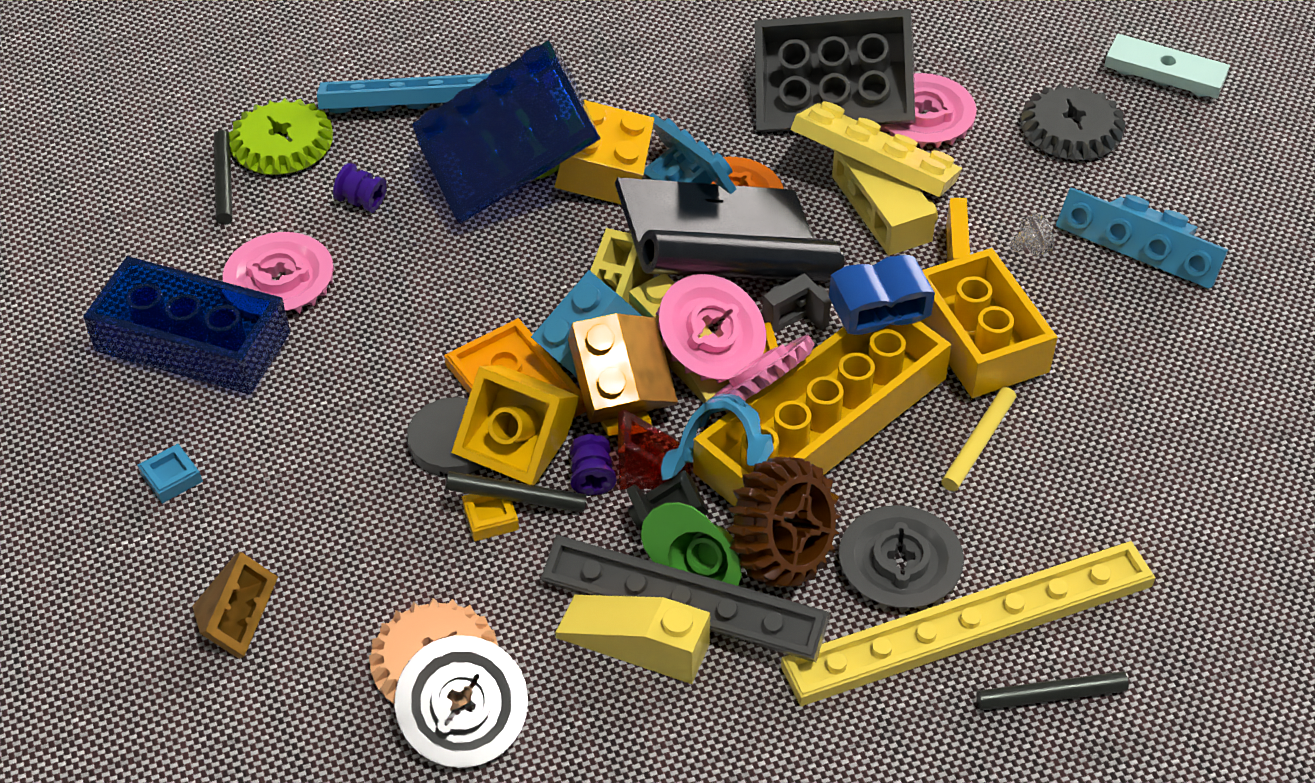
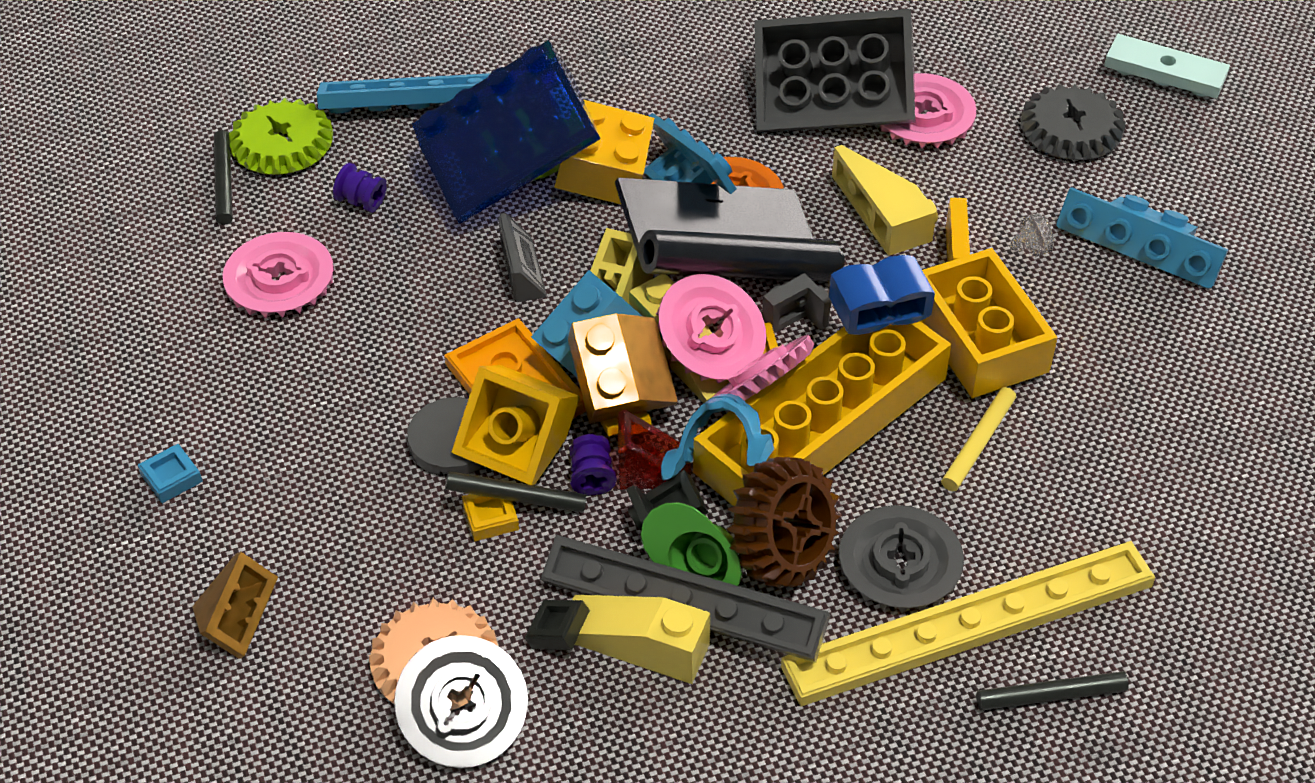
clear blue brick [83,256,290,395] -> none
light yellow plate [790,101,962,197] -> none
none -> dark grey slope [498,213,546,302]
none -> pearl dark grey tile [524,600,590,650]

